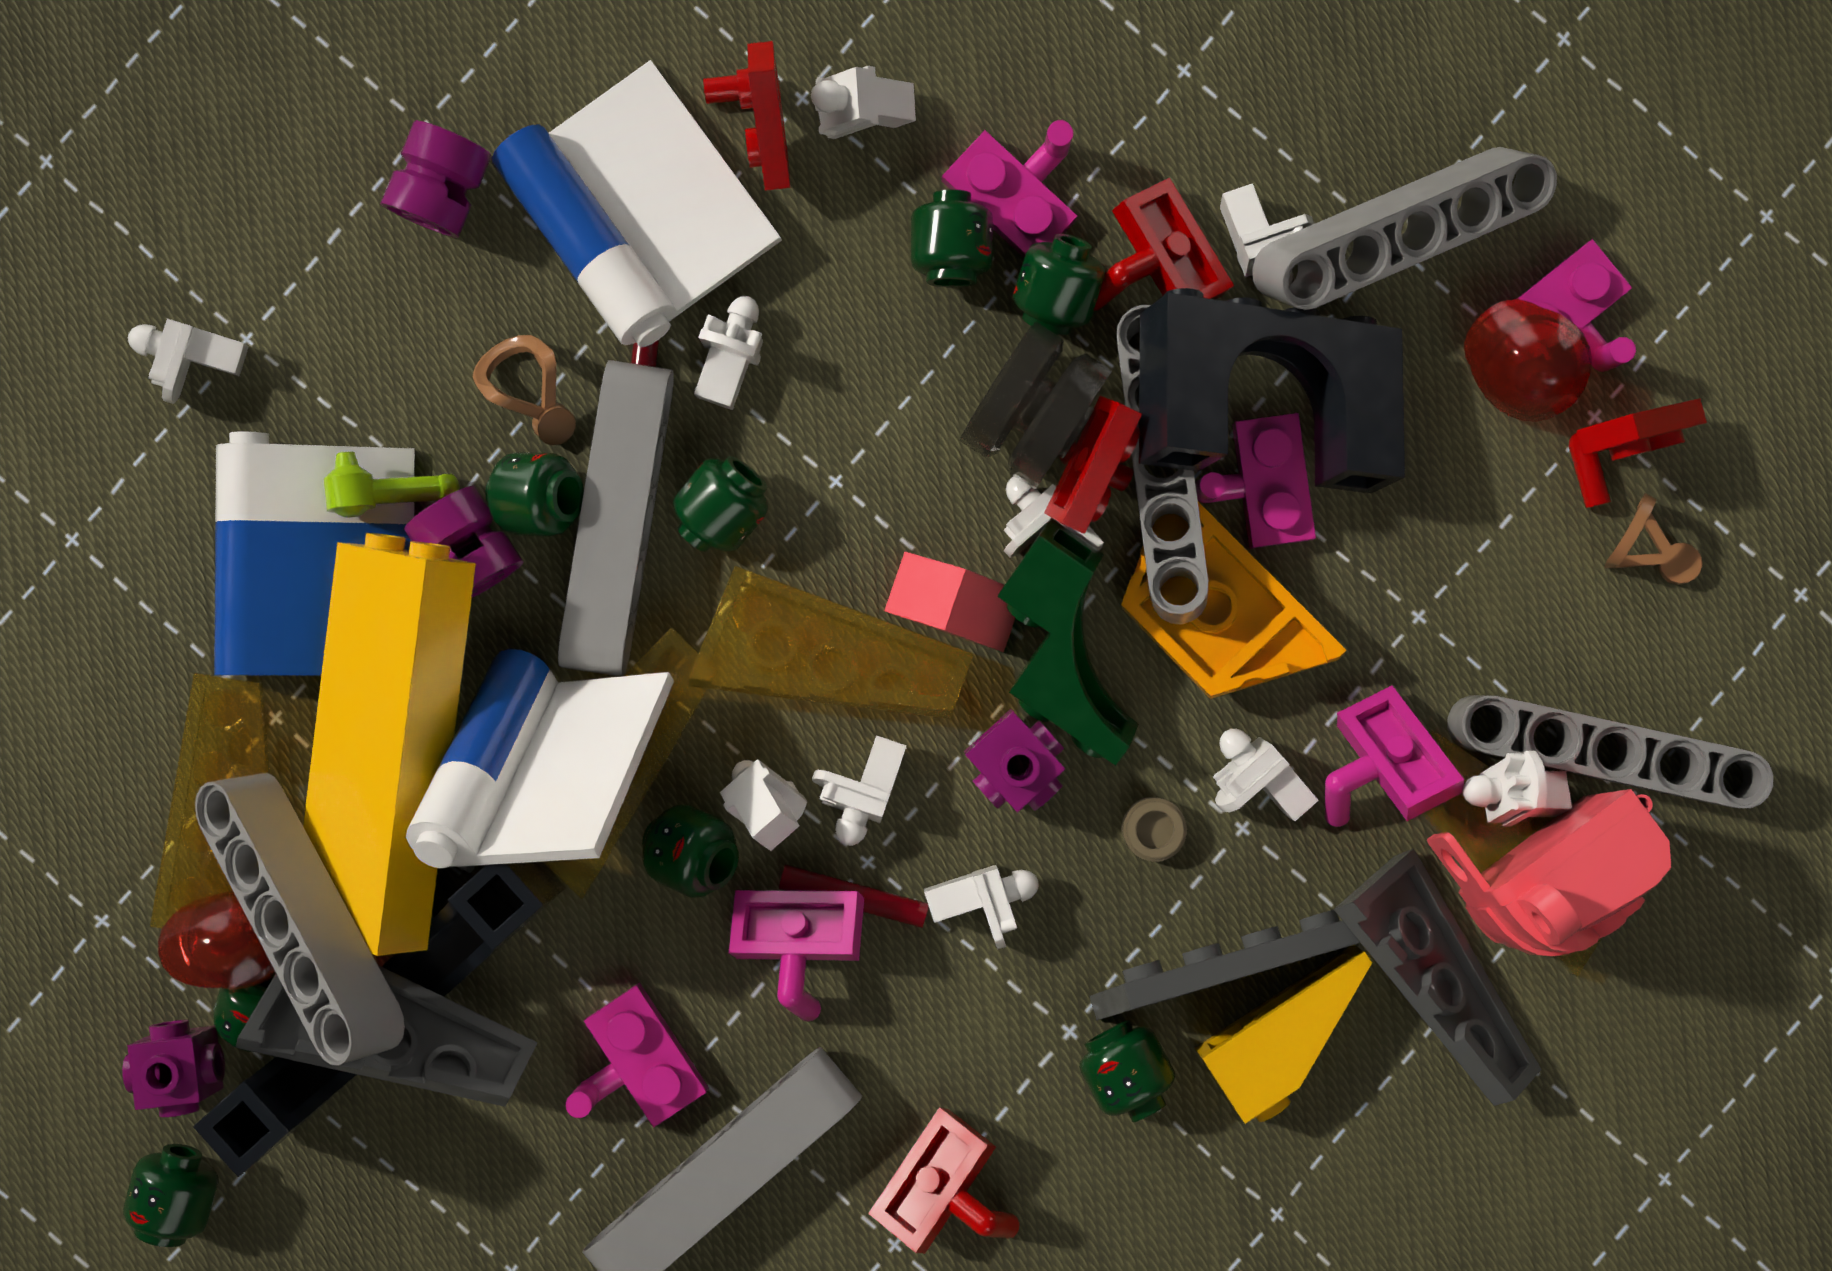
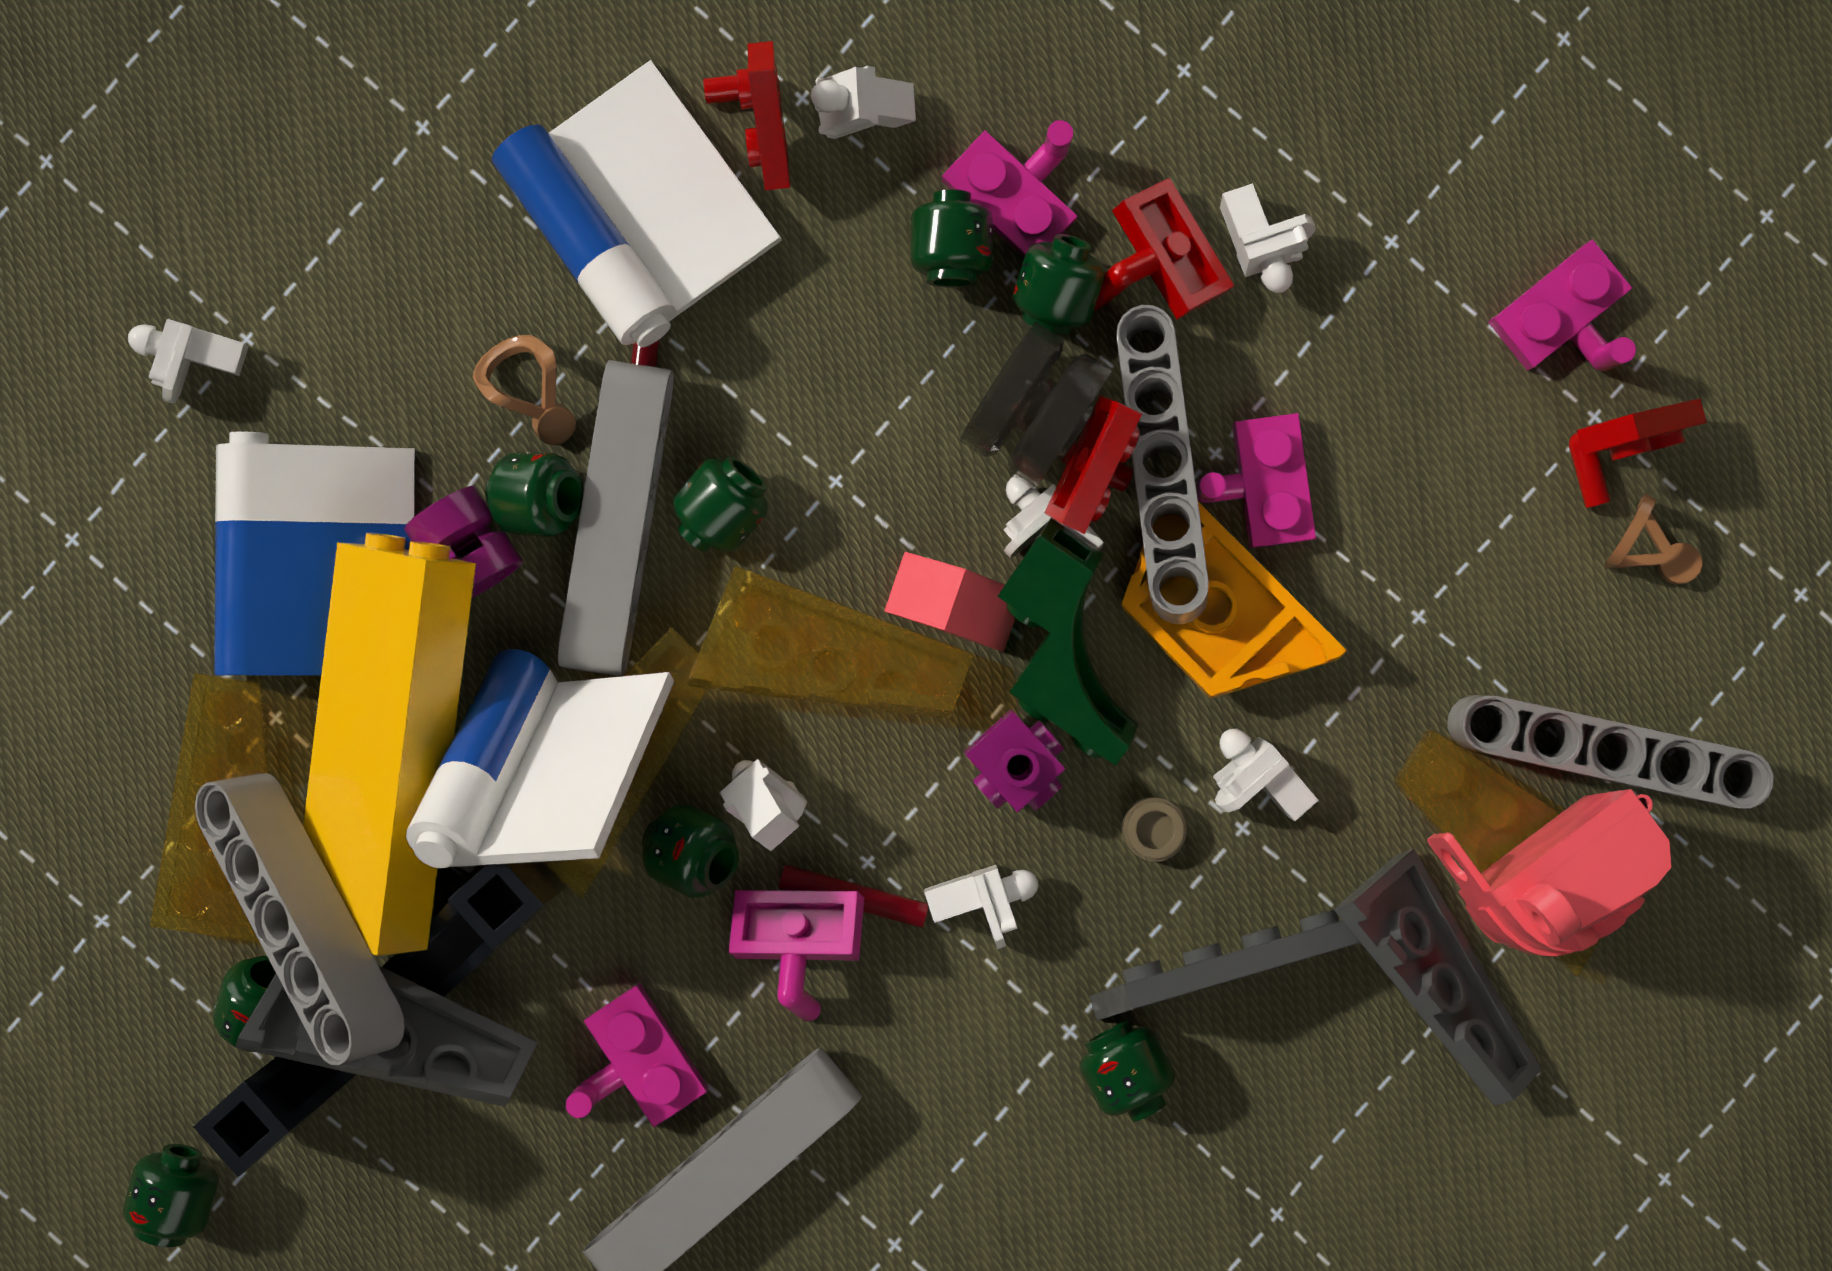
magenta brick [122,1020,225,1117] -> none
clear red hat [158,890,276,989] -> none
lime piece [324,452,460,518] -> none
magenta wheel [380,120,492,238] -> none
white piece [694,296,763,410] -> none
white piece [812,735,906,846] -> none
plate [868,1107,1020,1254] -> none
black arch [1139,288,1405,494] -> none
yellow slope [1195,945,1372,1124] -> none
light grey beam [1252,147,1557,310] -> none
dark pink plate [1325,685,1464,827] -> none
white piece [1462,751,1572,826] -> none
clear red hat [1464,299,1592,422] -> none

